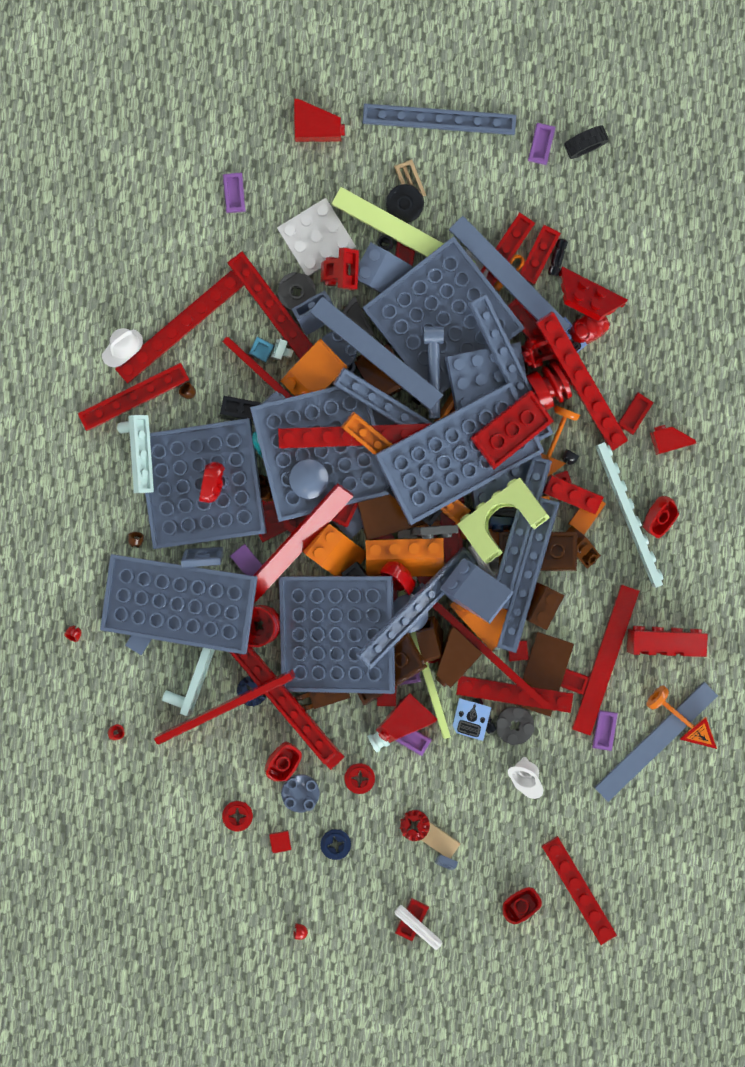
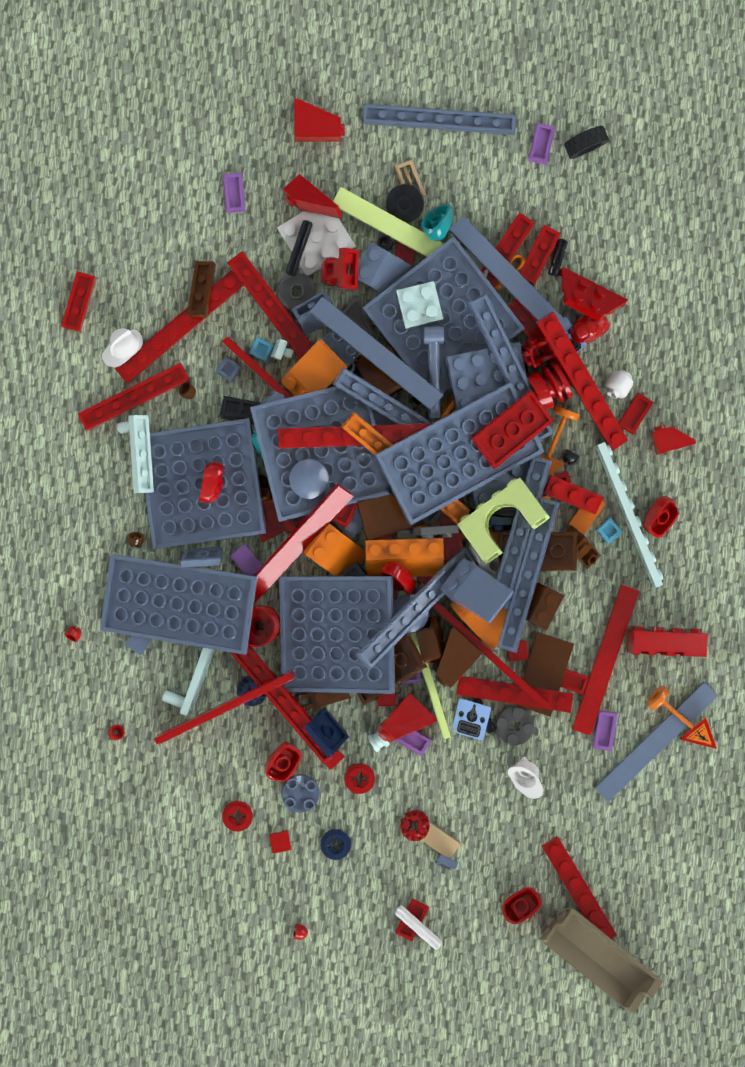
none -> red plate [61,271,97,333]
none -> reddish brown tile [187,261,216,317]
none -> sand blue tile [216,356,242,382]
none -> red slope [283,174,342,219]
none -> black axle [285,220,313,276]
none -> dark blue tile [304,708,349,758]
none -> light aqua plate [396,281,443,329]
none -> teal piece [421,204,453,241]
none -> dark tan panel [539,908,663,1013]
none -> medium azure tile [596,517,623,544]
none -> white head [605,370,633,399]

